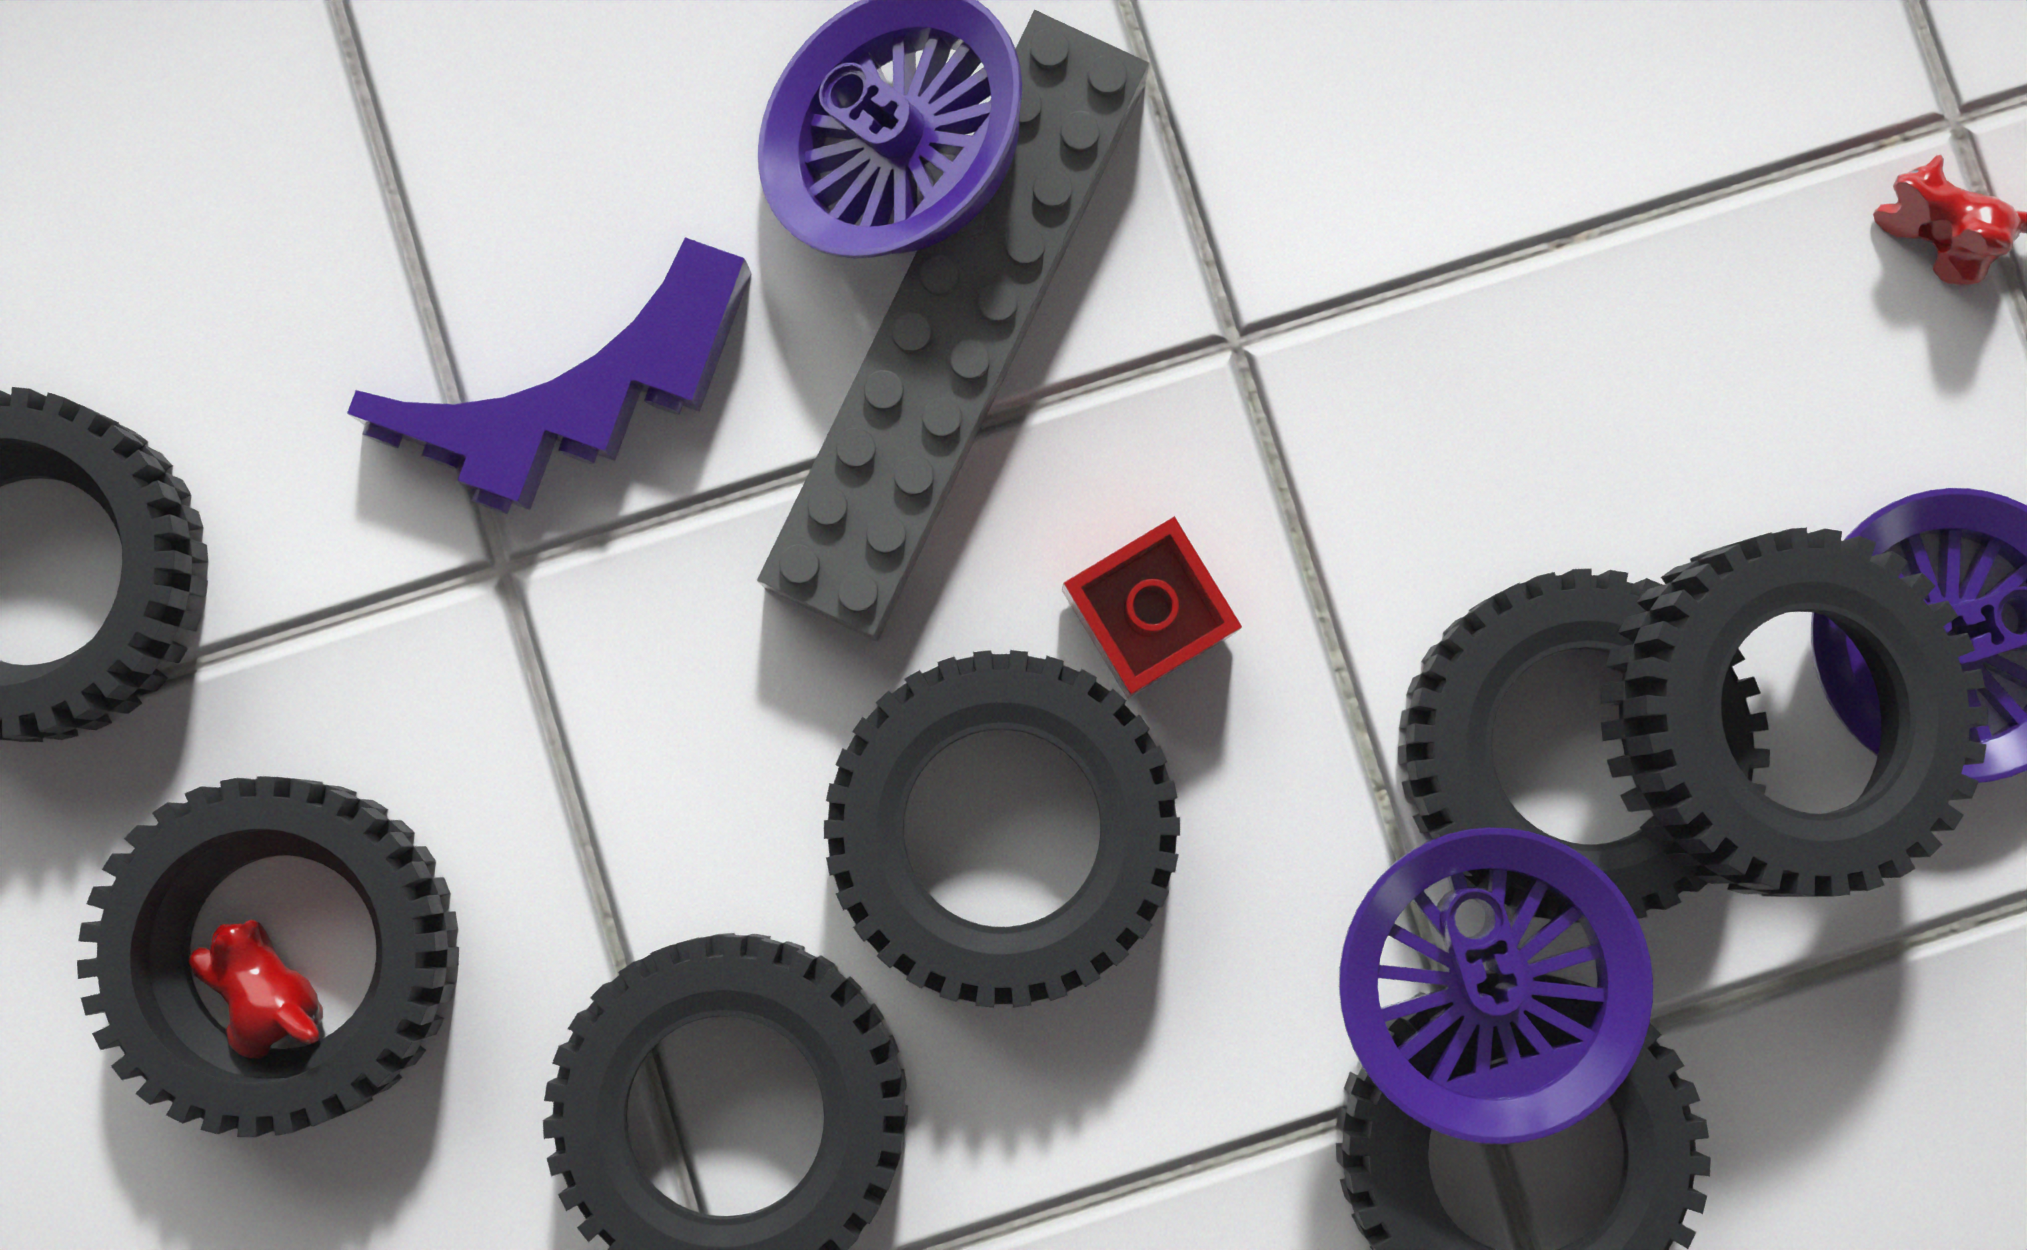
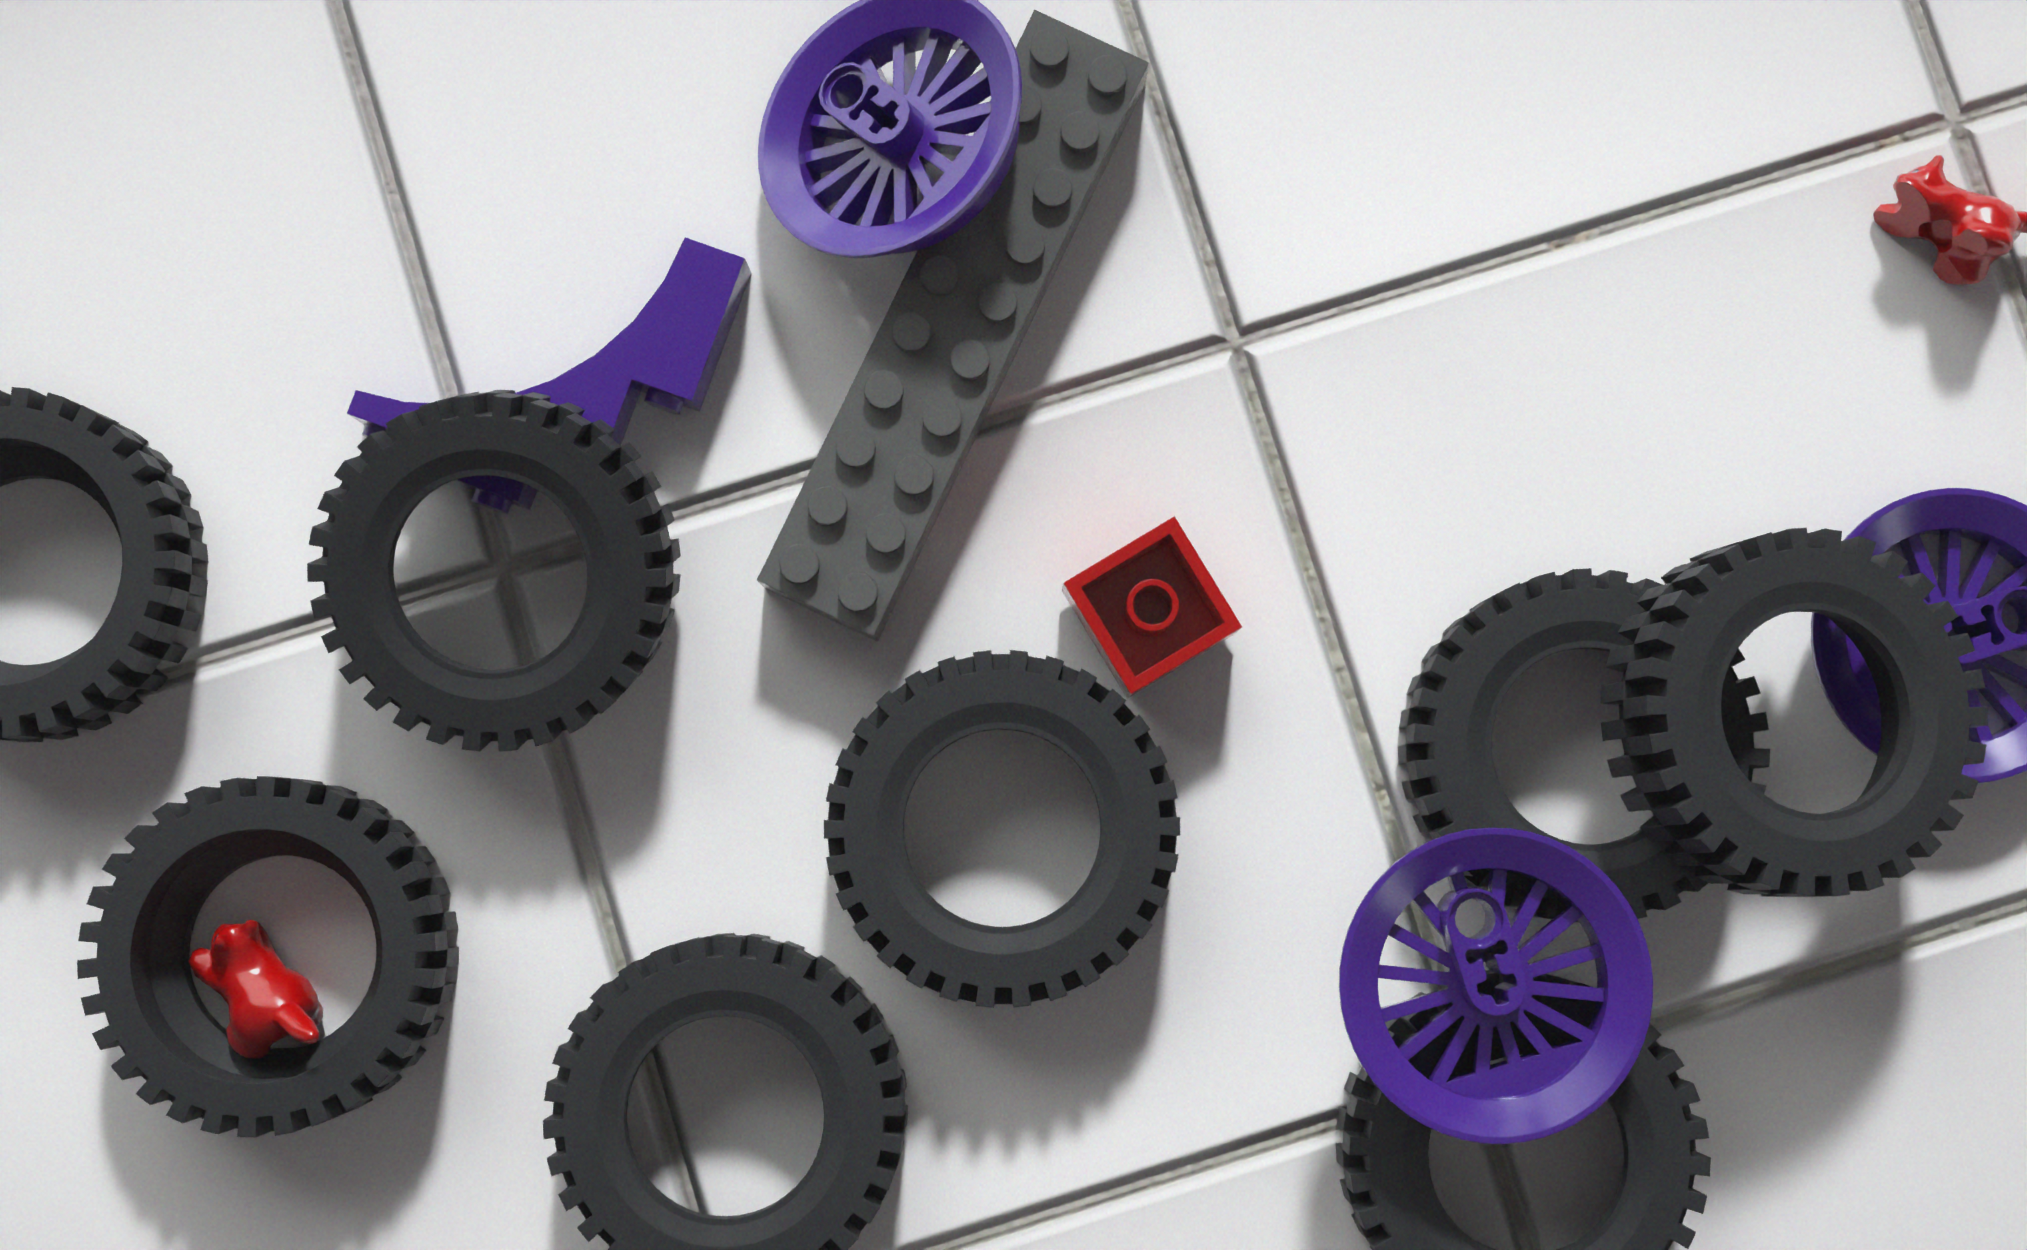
none -> black tyre [307,390,681,752]

